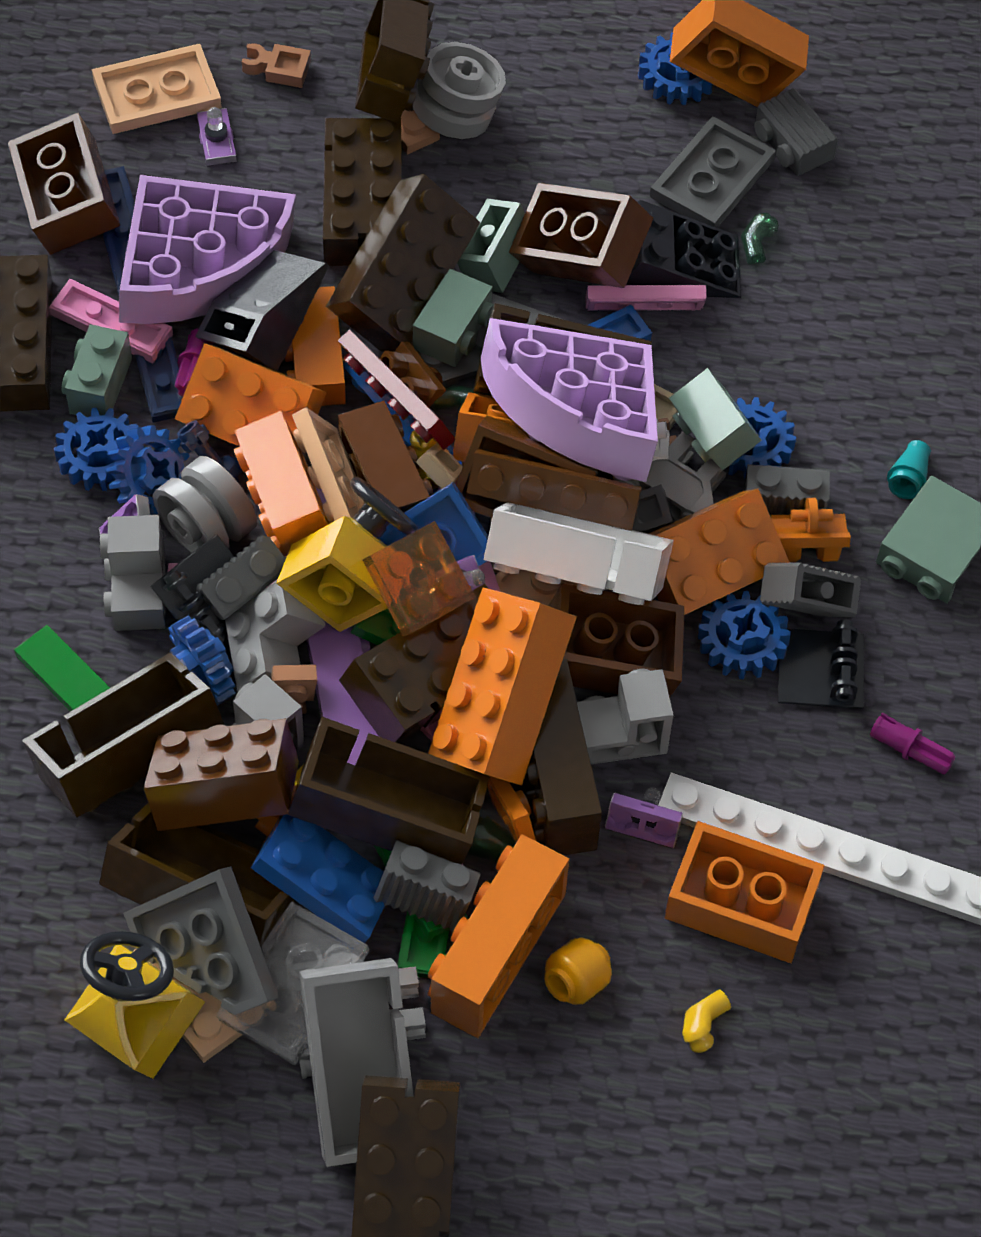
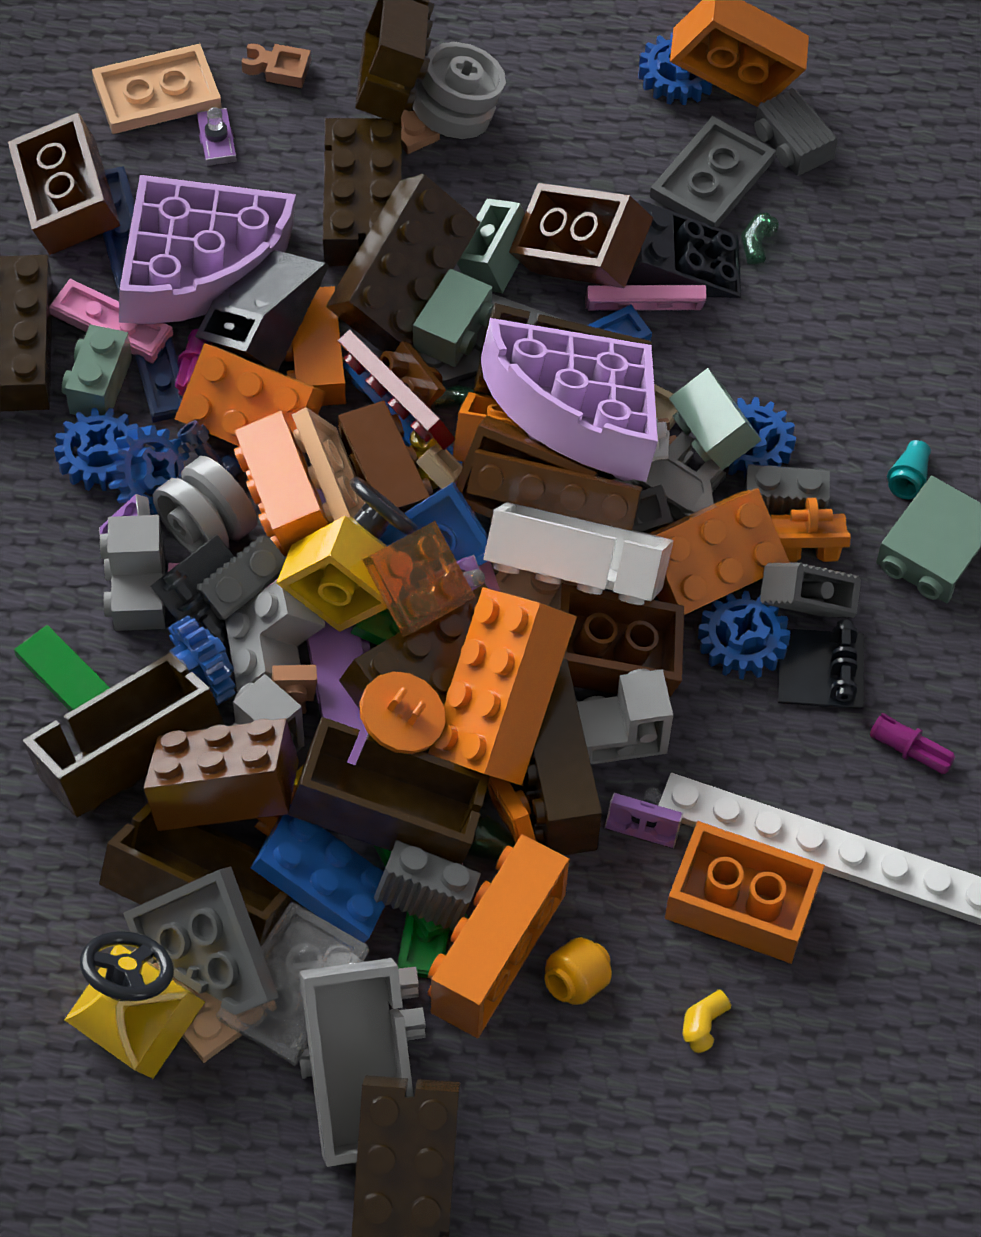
none -> orange piece [360,672,445,754]

